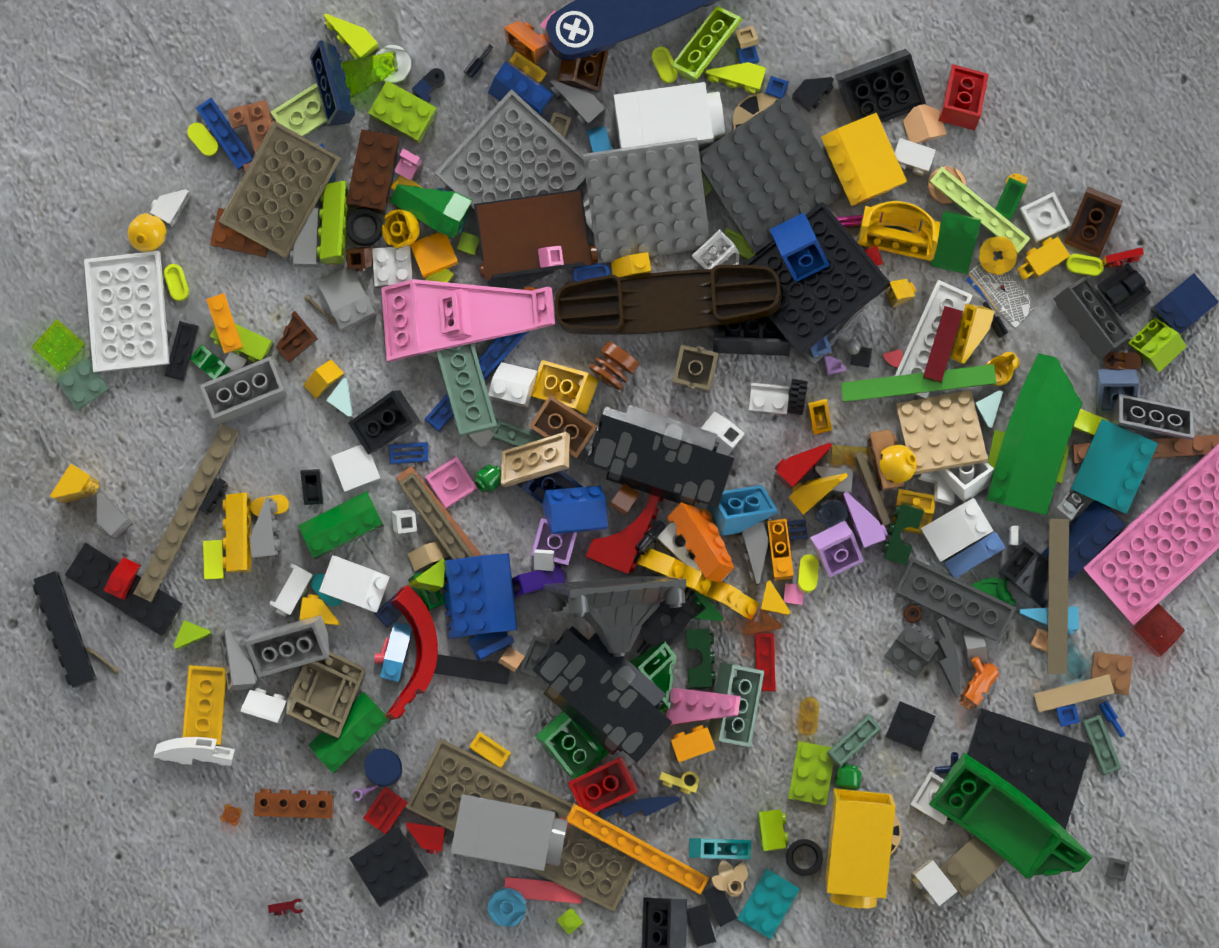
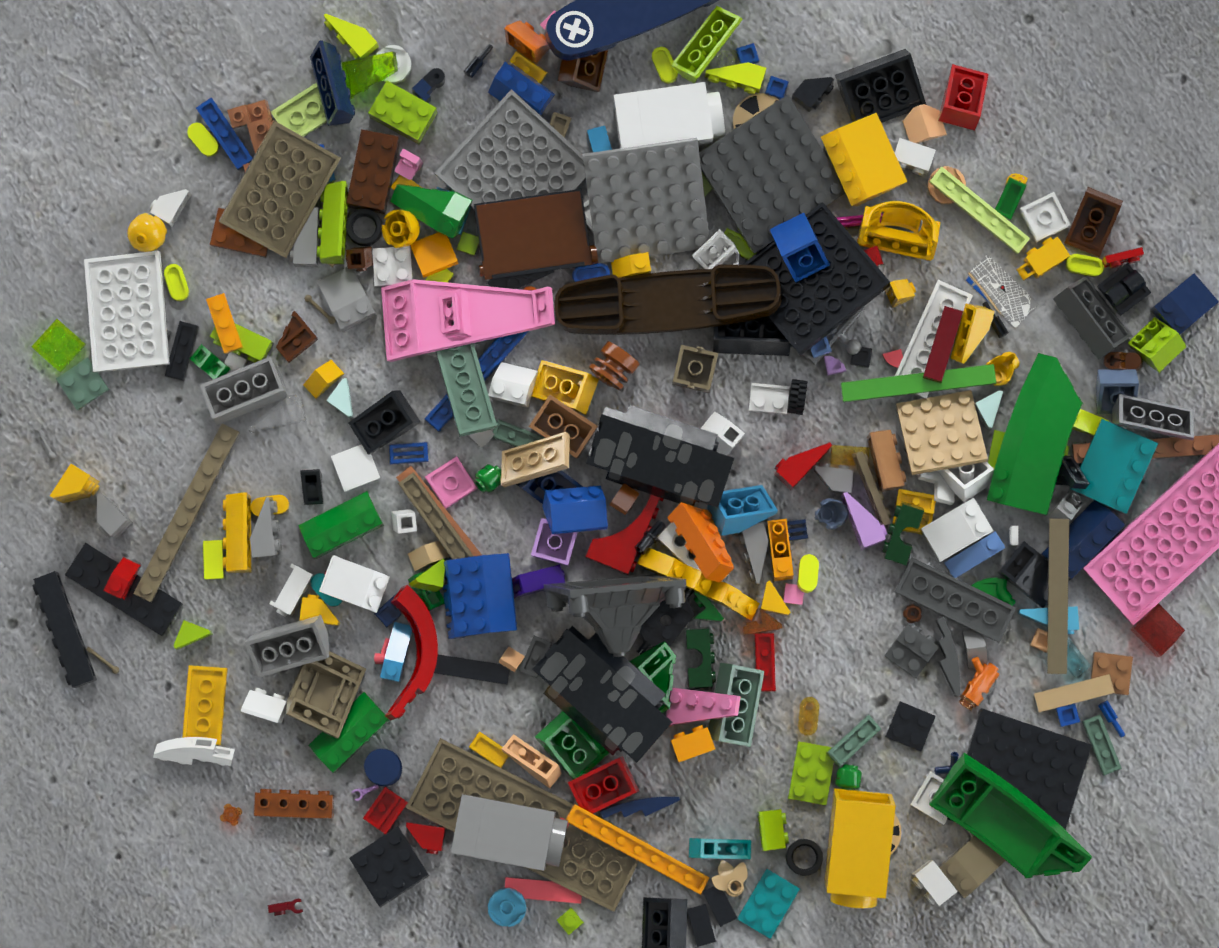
black plate [198,478,228,515] -> none
light grey slope [220,629,257,691] -> none
blue panel [468,632,515,661] -> none
white tile [534,549,554,571] -> none
bright pink slope [538,246,564,268] -> none
light grey slope [550,80,605,127] -> none
light yellow plate [659,771,699,795] -> none
tan tile [735,26,759,49] -> none
yellow slope [788,473,848,515] -> none
yellow slope [807,399,832,435] -> none
lavender brick [810,521,864,578] -> none
yellow cylinder [880,445,917,484] -> none
green slope [930,210,981,274] -> none
yellow plate [979,236,1017,275] -> none
dark grey tile [1106,857,1130,881] -> none
none -> light nougat slope [502,734,562,788]
none -> black slope [1055,455,1090,489]

